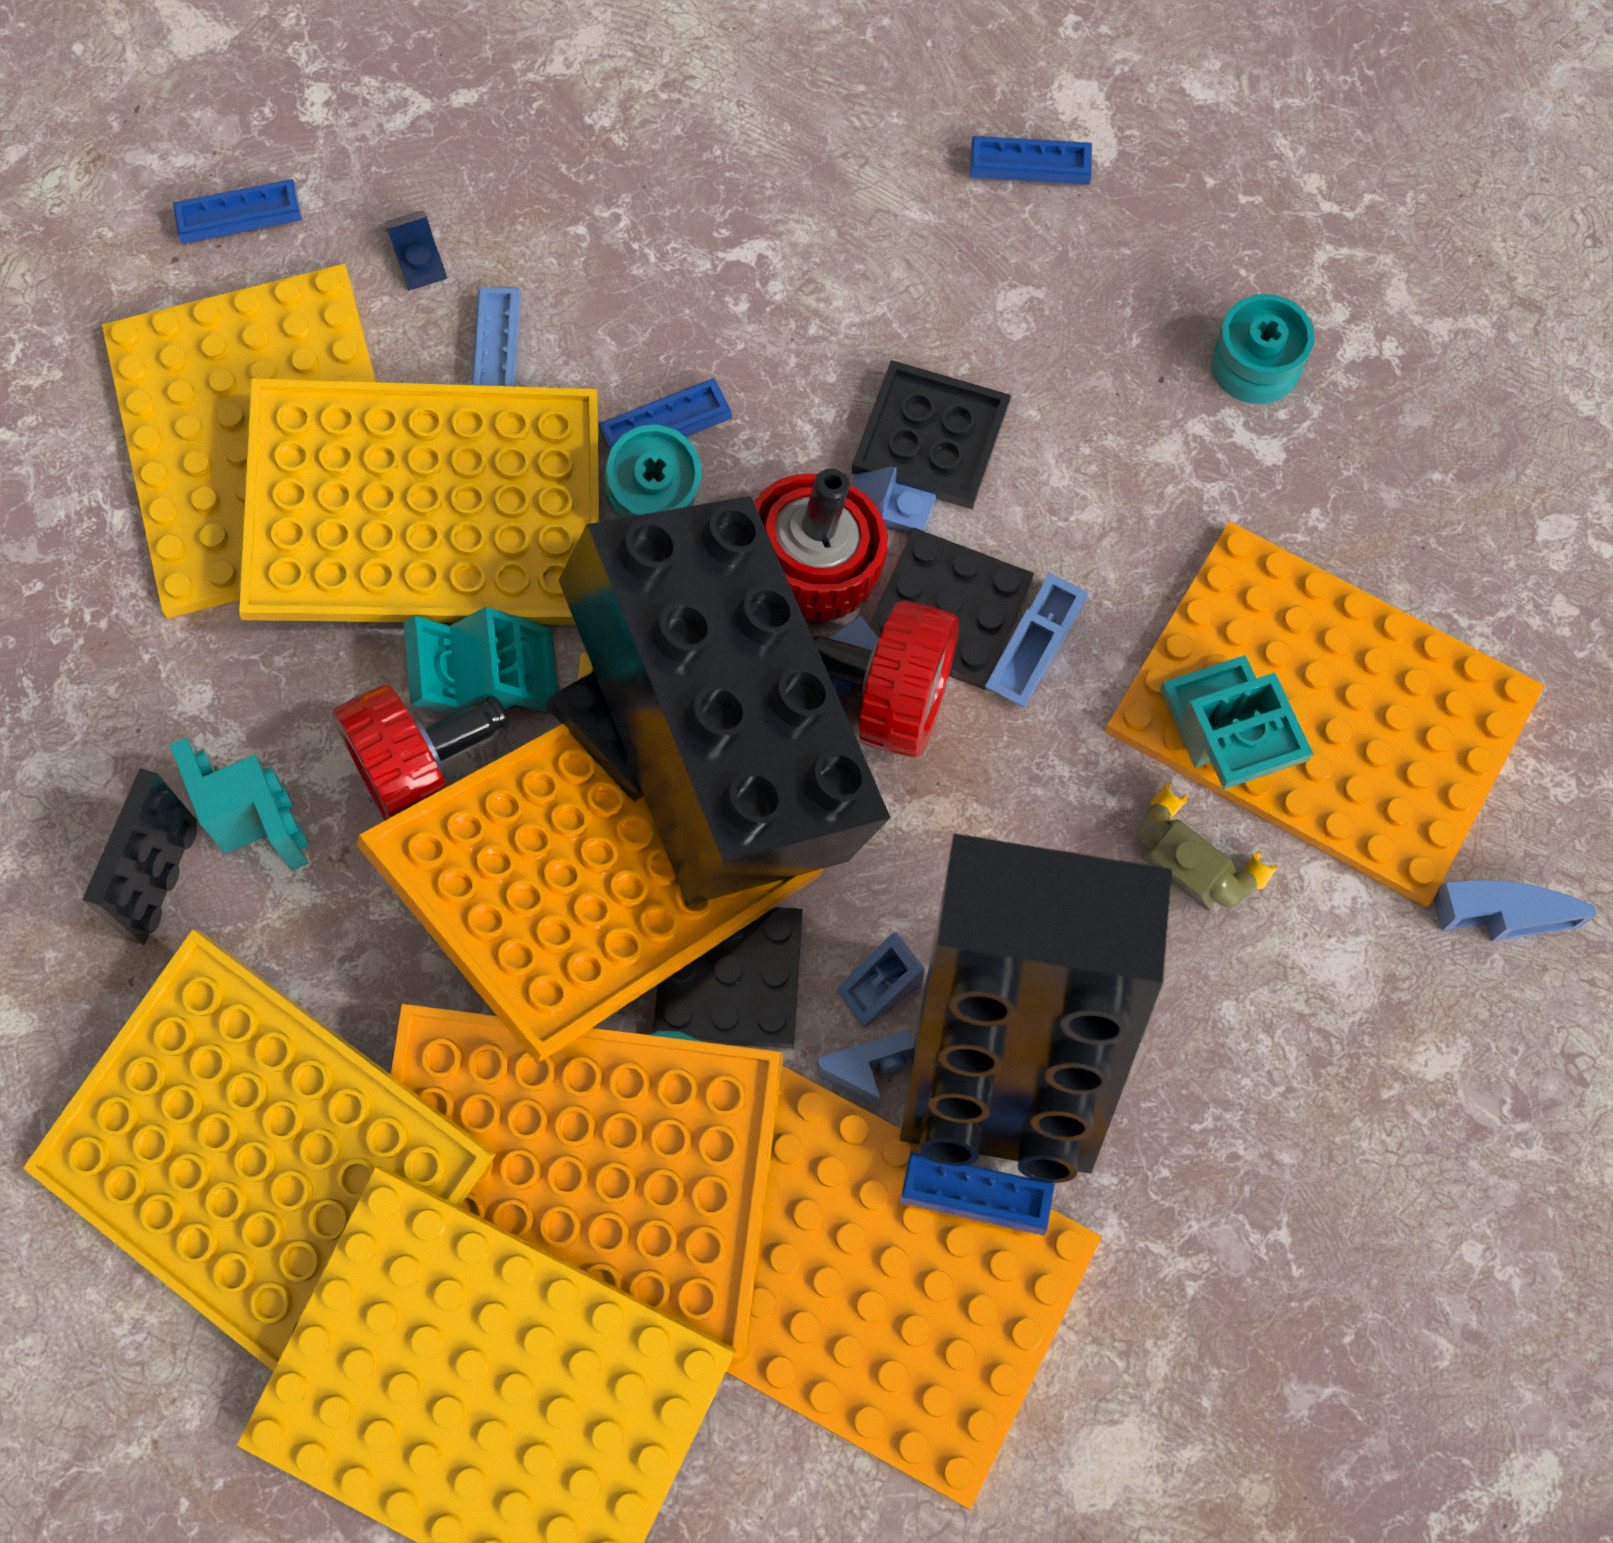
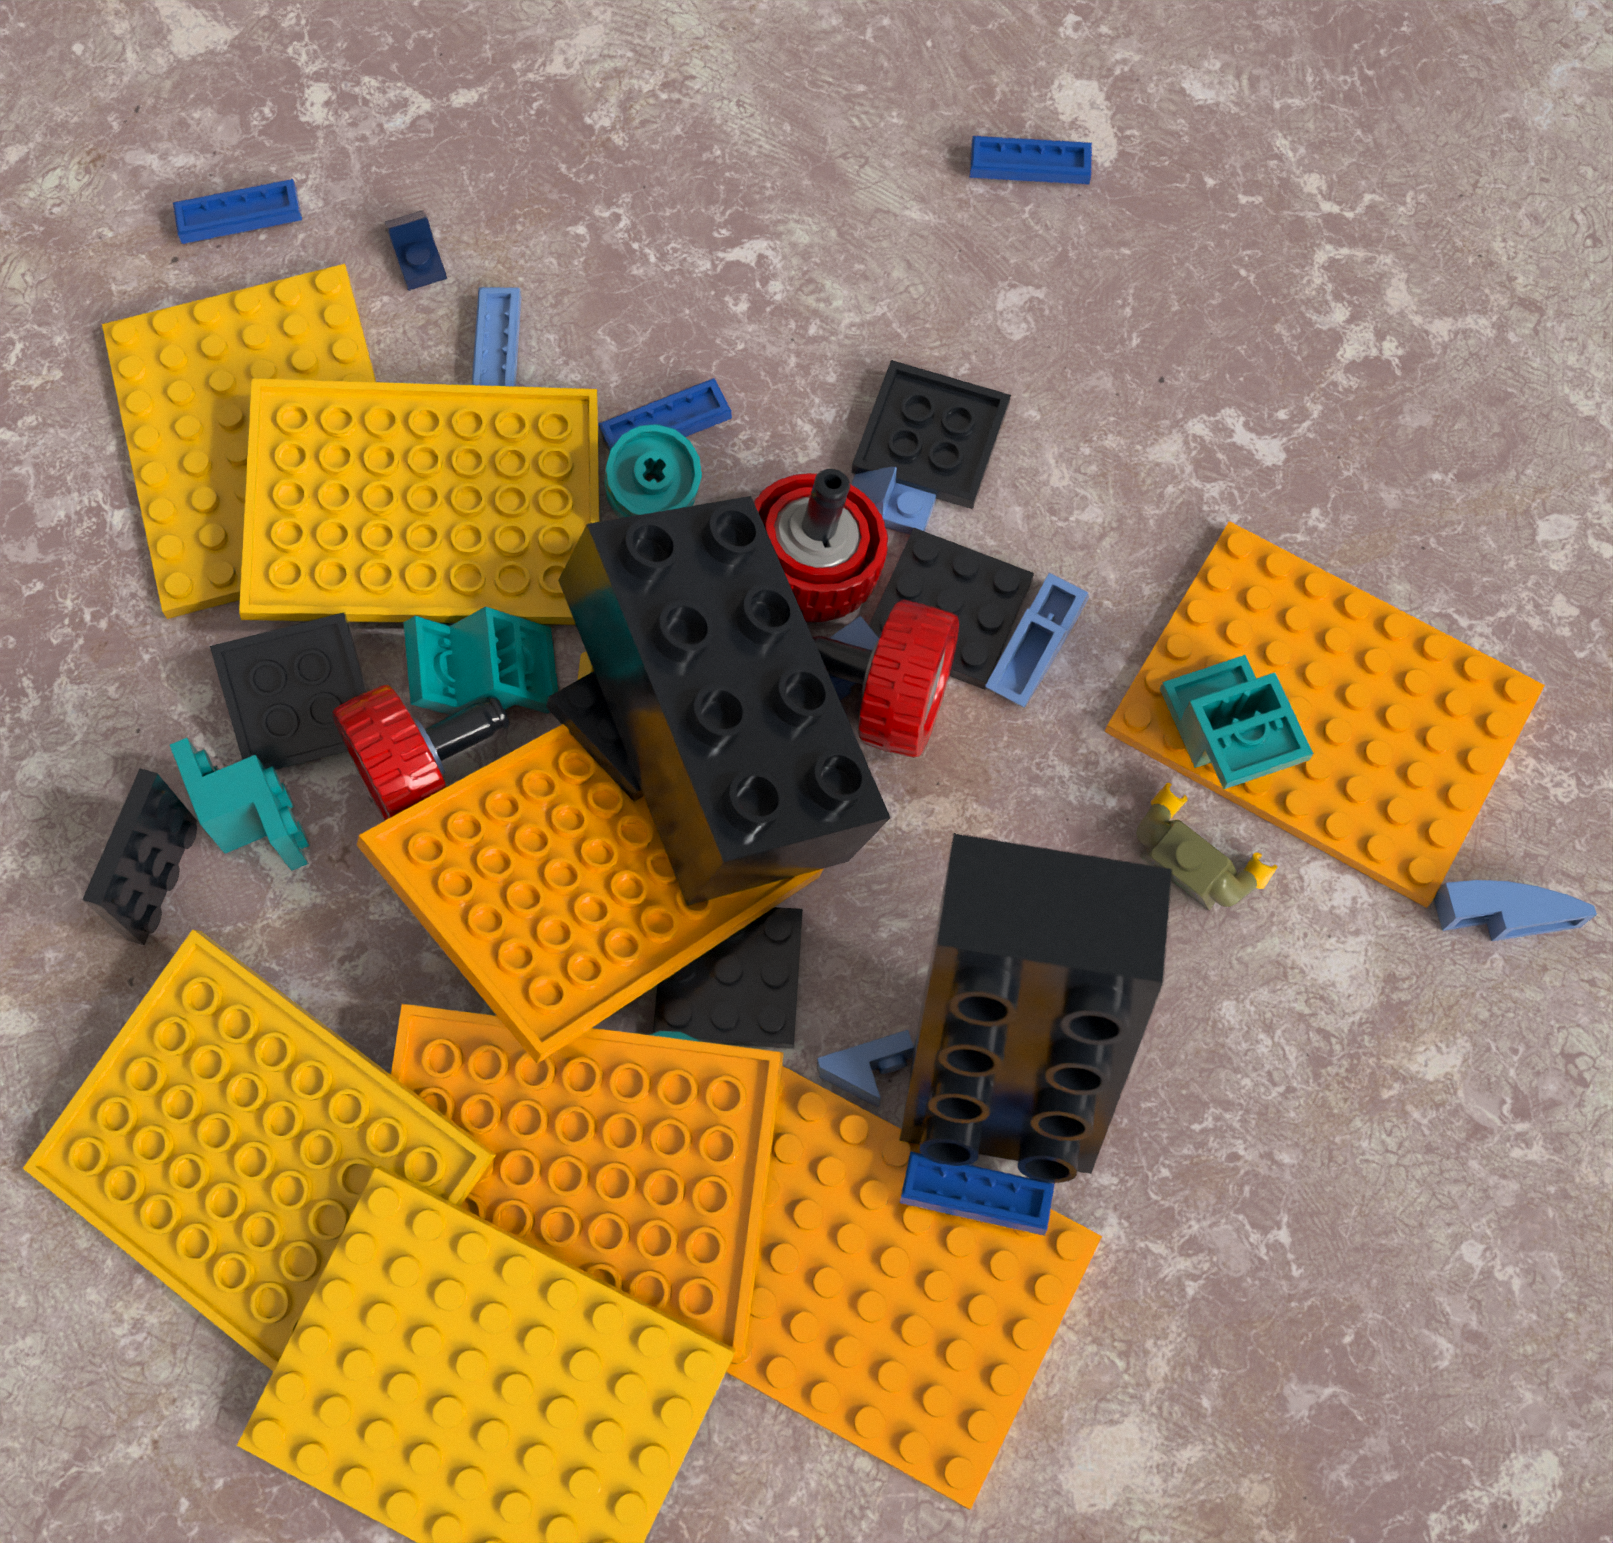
medium blue slope [836,932,925,1026] -> none
teal wheel [1211,294,1315,404] -> none
none -> black plate [210,612,367,770]

